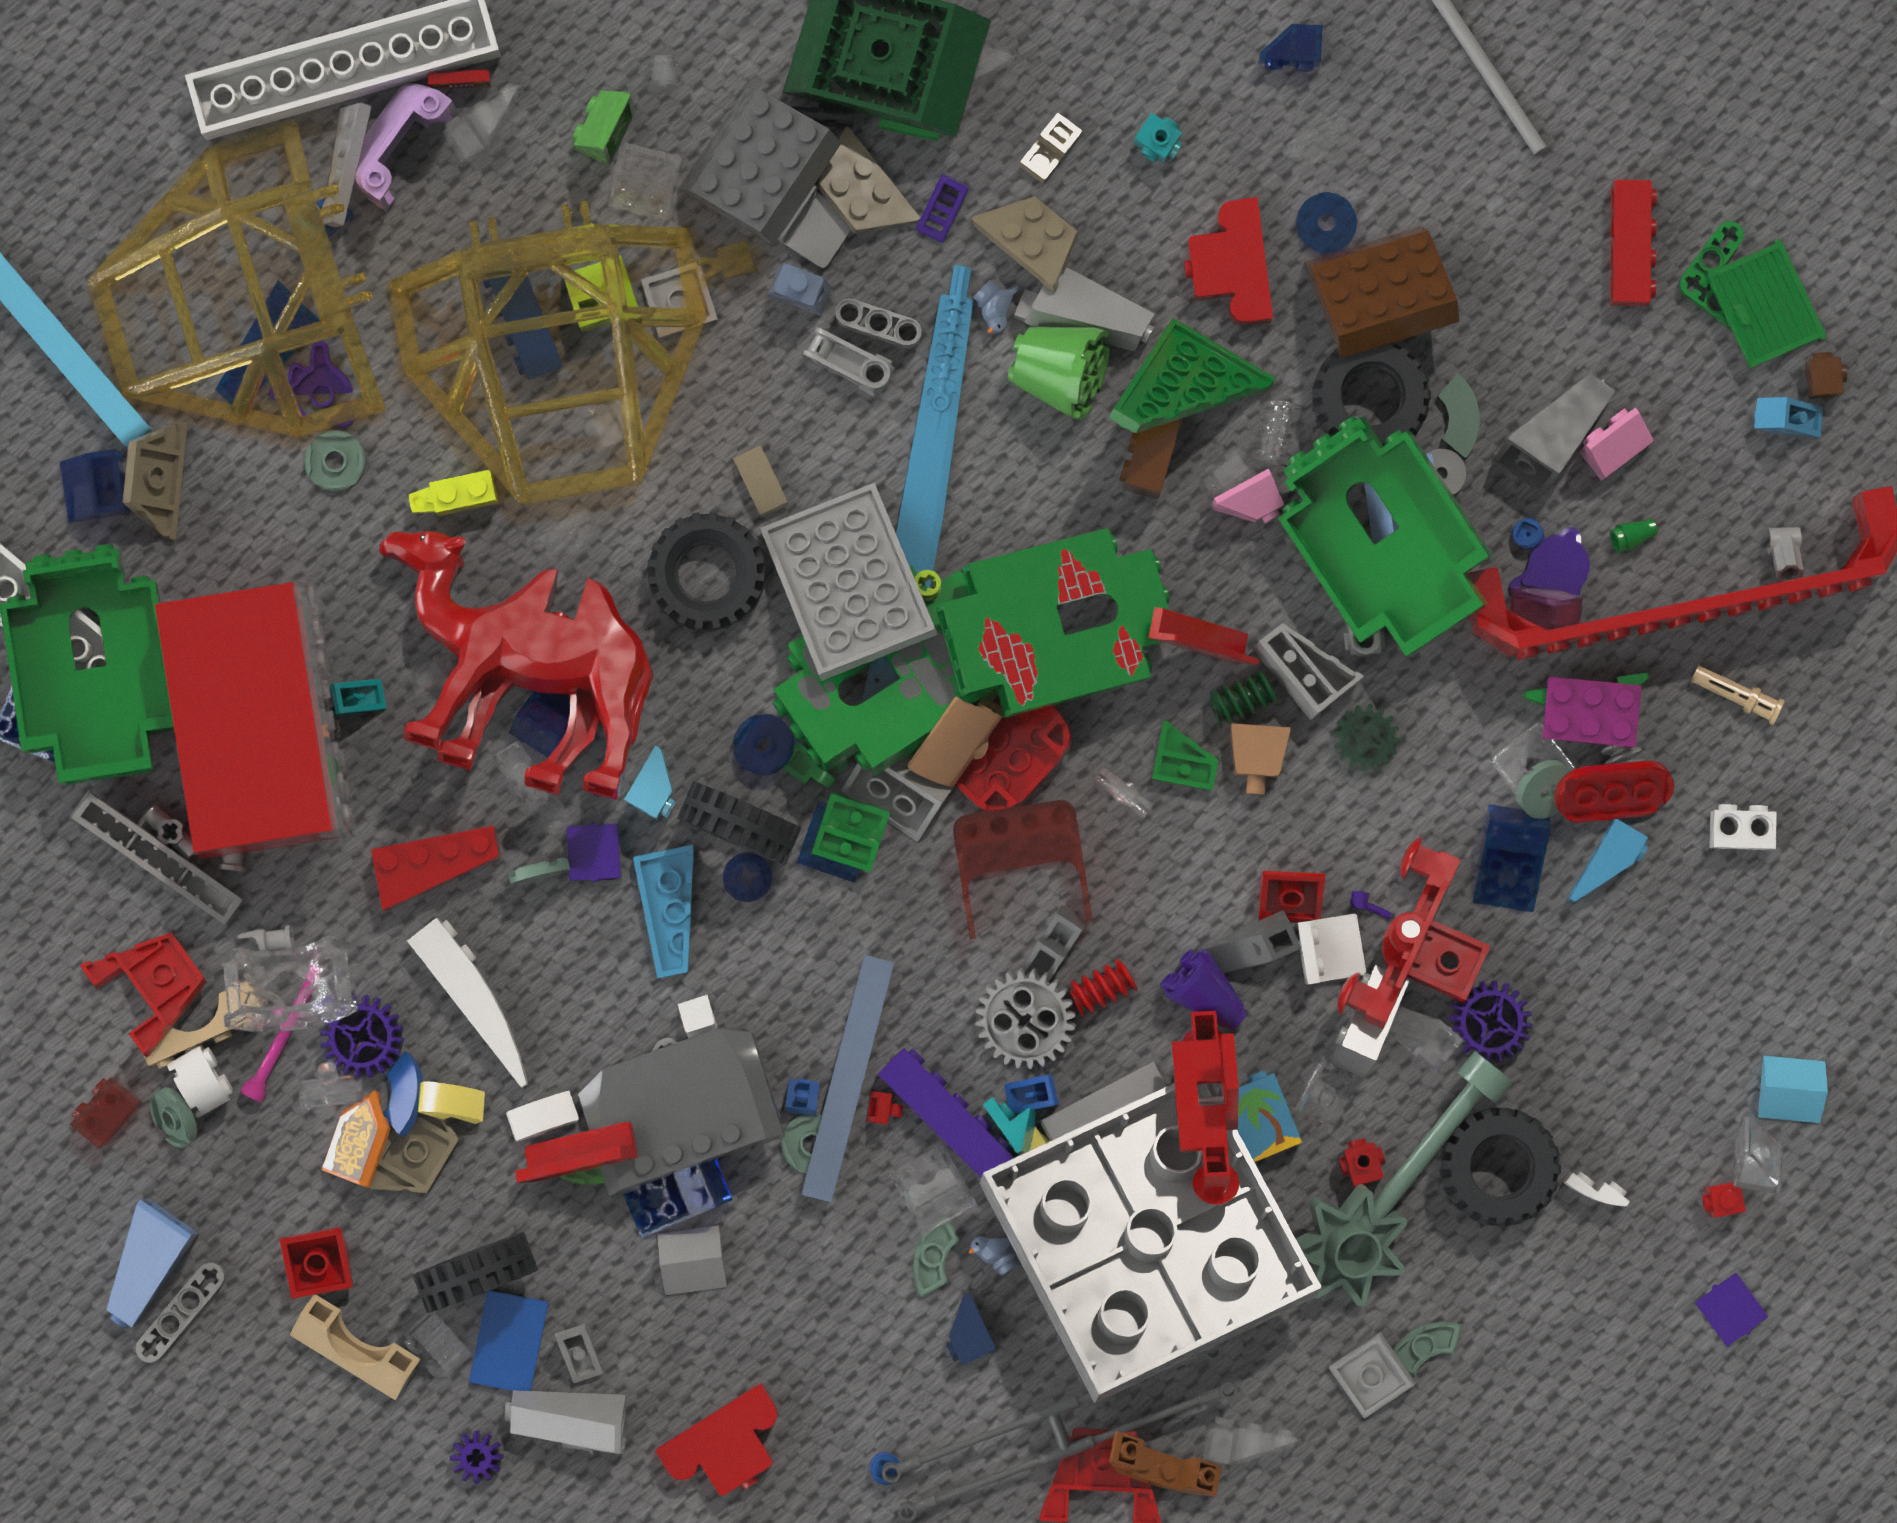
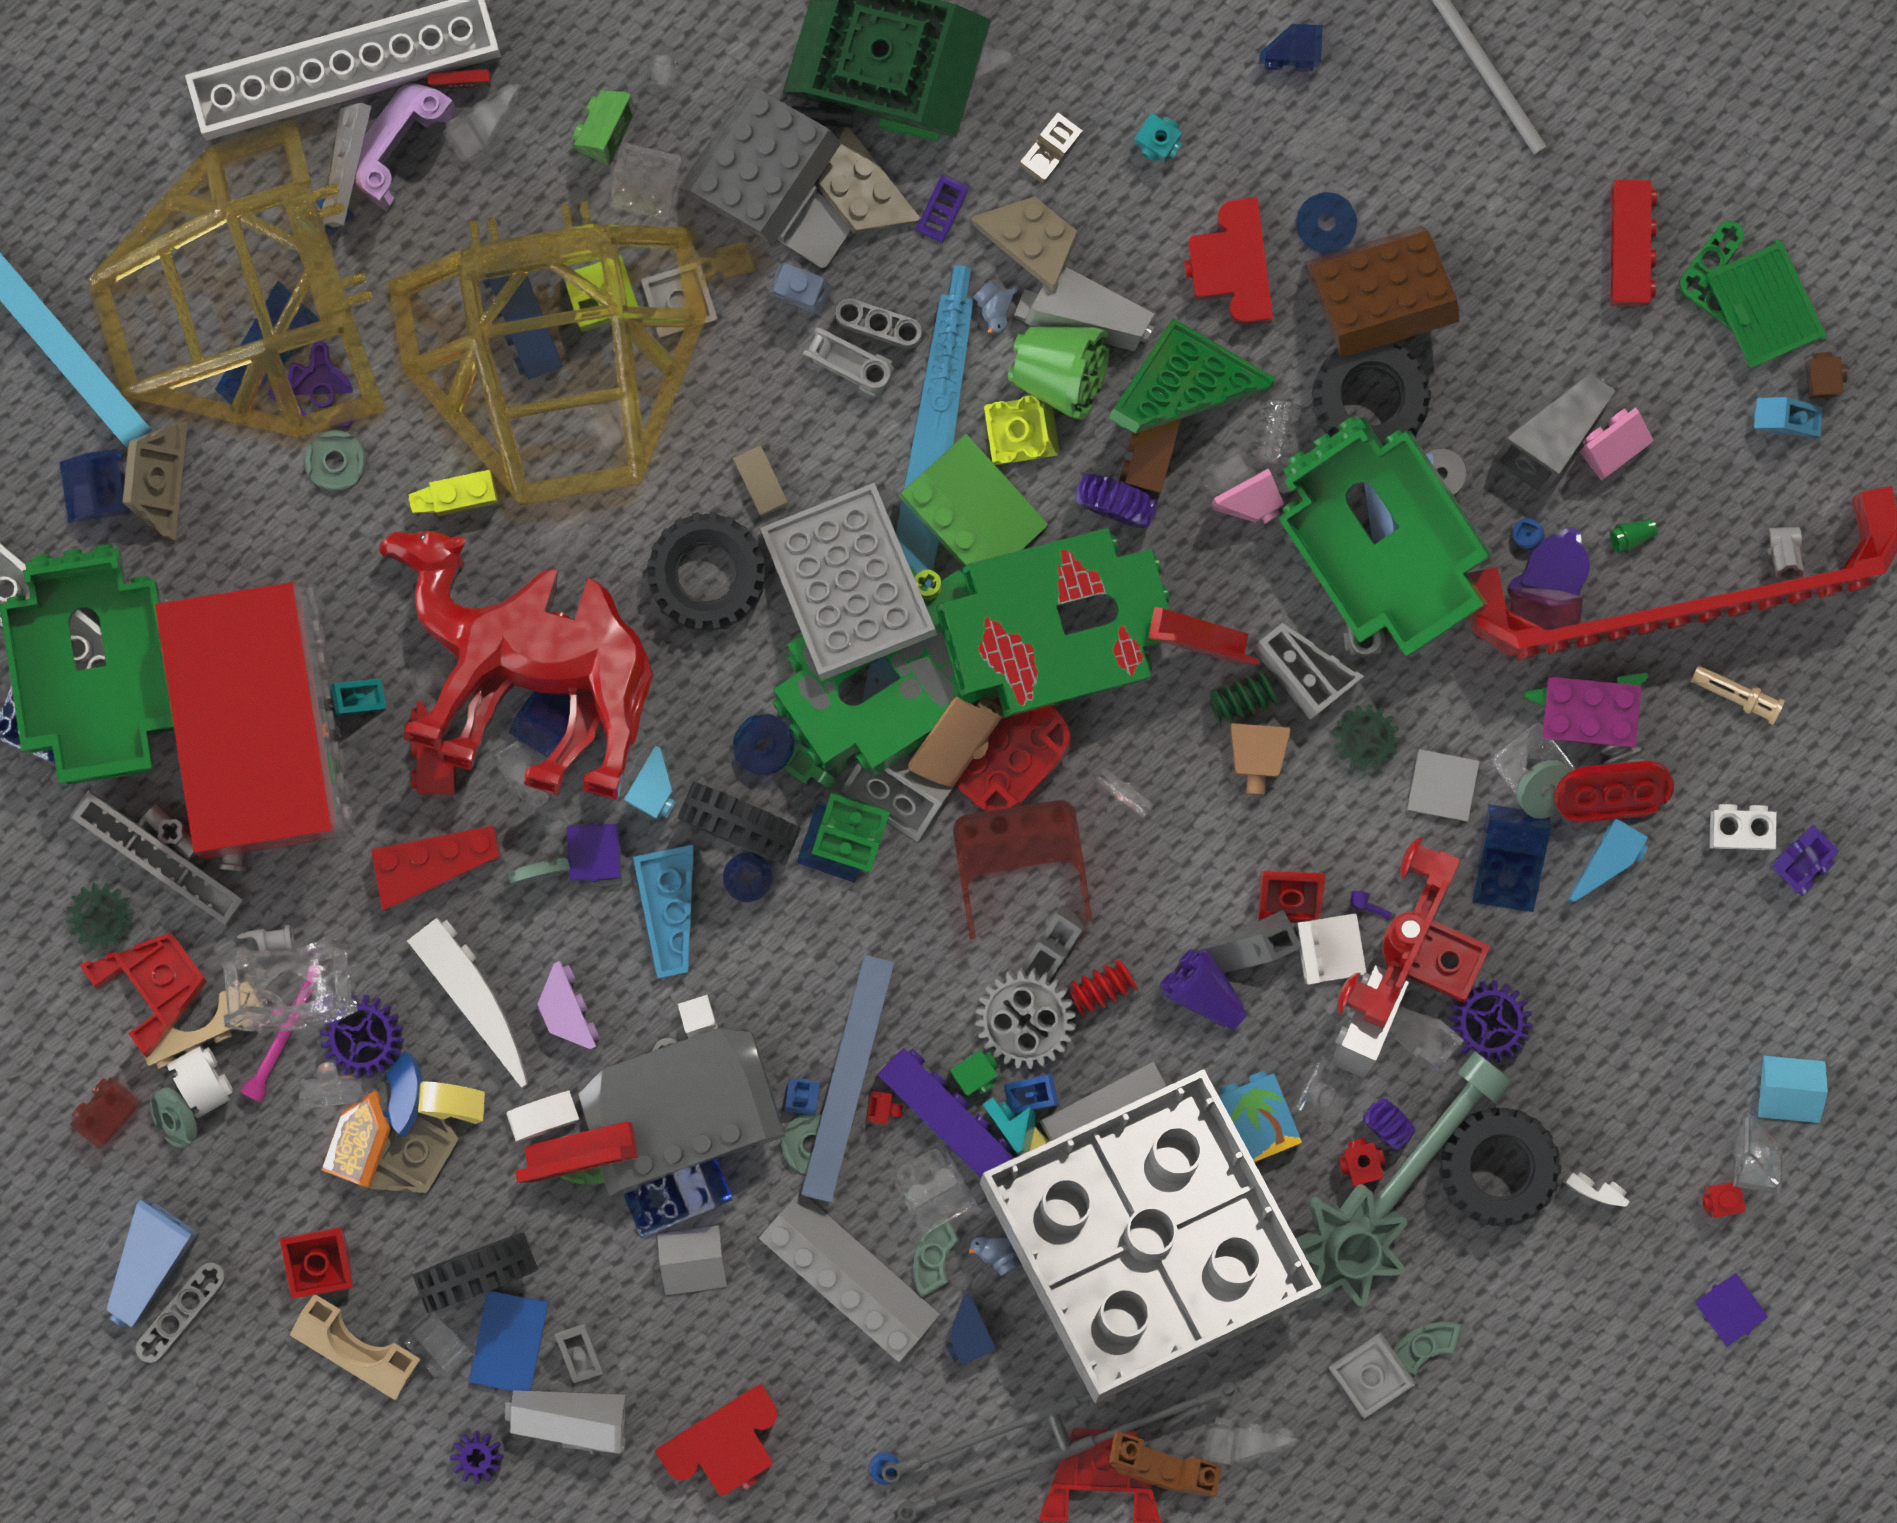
green wing [1152,721,1219,791] -> none
red piece [1172,1011,1240,1205] -> none
sand green tile [1437,373,1480,459] -> none
none -> clear green gear [66,883,135,950]
none -> red slope [411,701,456,795]
none -> lavender slope [538,961,600,1049]
none -> light grey slope [759,1191,940,1362]
none -> bright green slope [898,434,1049,567]
none -> green brick [950,1050,999,1096]
none -> neon yellow slope [984,395,1060,465]
none -> dark purple gear [1074,473,1158,528]
none -> dark purple gear [1363,1098,1416,1150]
none -> light grey tile [1407,749,1479,822]
none -> dark purple cylinder [1770,825,1839,896]

